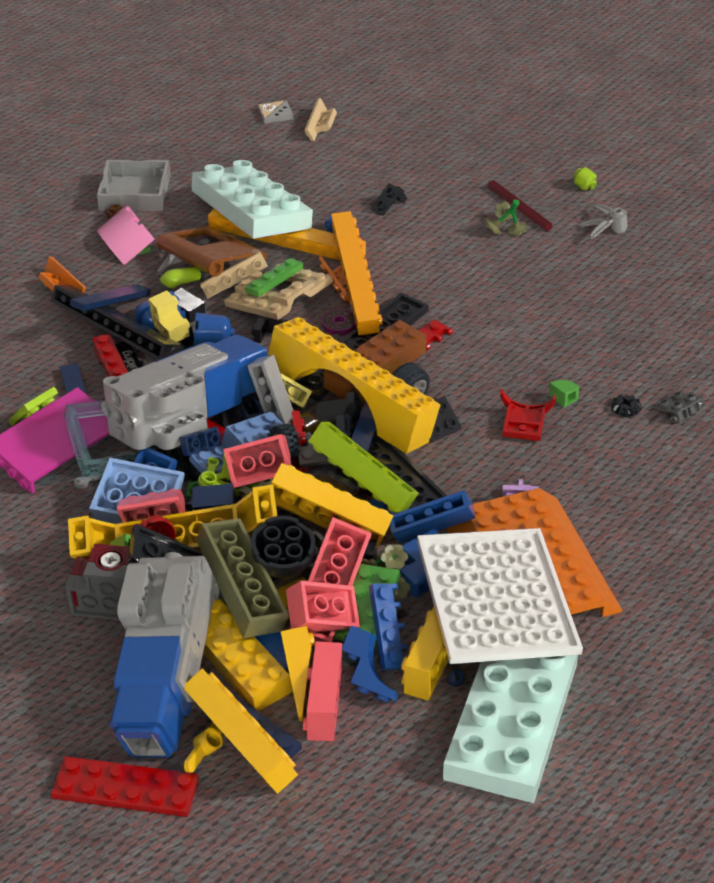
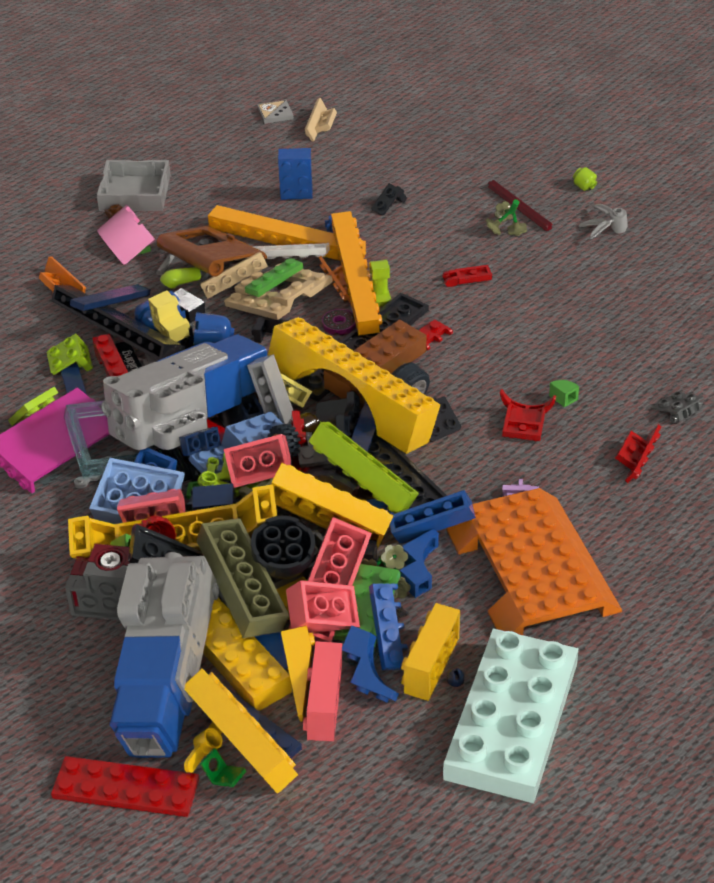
light aqua plate [192,160,313,239] -> none
white plate [417,528,583,664] -> none
black gear [611,394,642,417] -> none
none -> lime bracket [46,333,93,375]
none -> green bracket [200,748,247,787]
none -> white plate [235,243,330,261]
none -> blue brick [278,148,313,200]
none -> lime piece [369,259,392,307]
none -> red hinge [442,265,492,287]
none -> red bracket [615,424,662,483]

